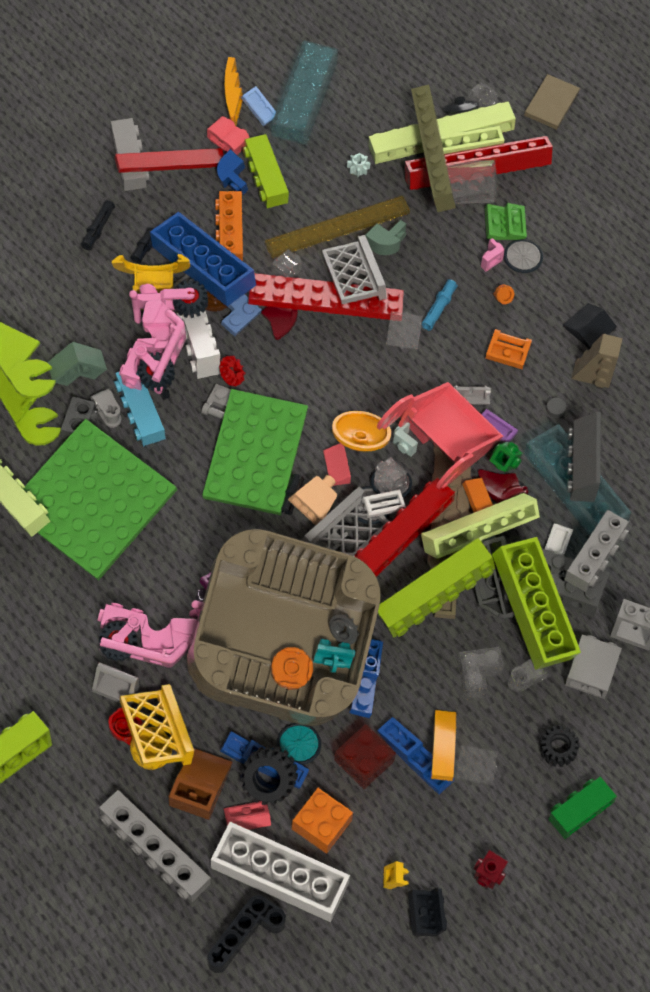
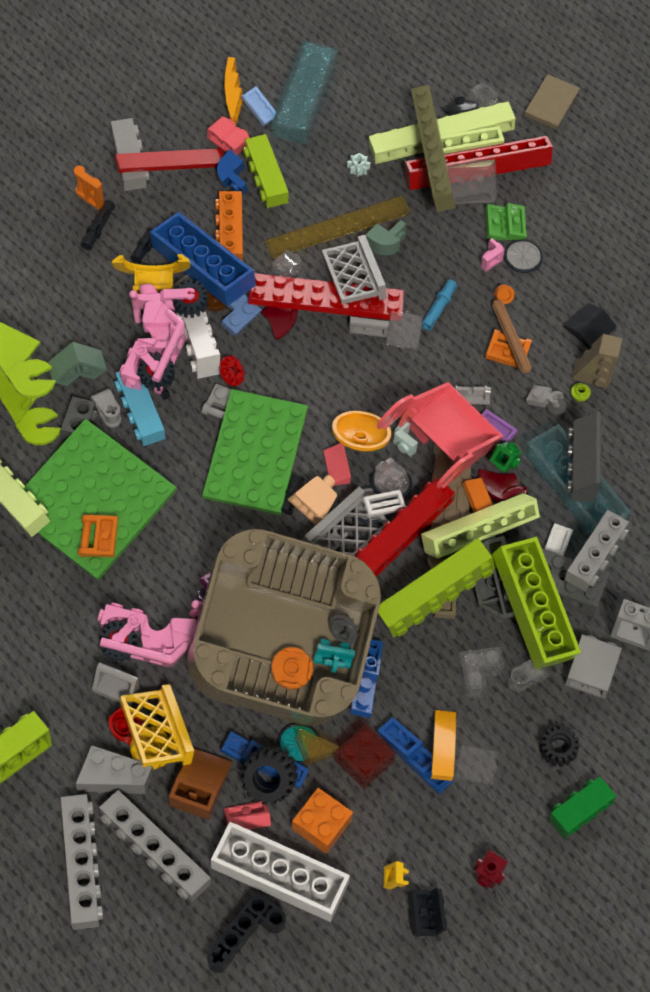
none -> light grey brick [61,794,103,930]
none -> orange plate [74,166,104,210]
none -> light grey wedge [76,746,153,794]
none -> orange plate [78,515,119,558]
none -> clear yellow slope [295,729,339,766]
none -> light grey tile [349,317,389,337]
none -> medium nougat axle [492,300,532,374]
none -> light grey plate [526,385,564,408]
none -> lime plate [571,383,591,402]

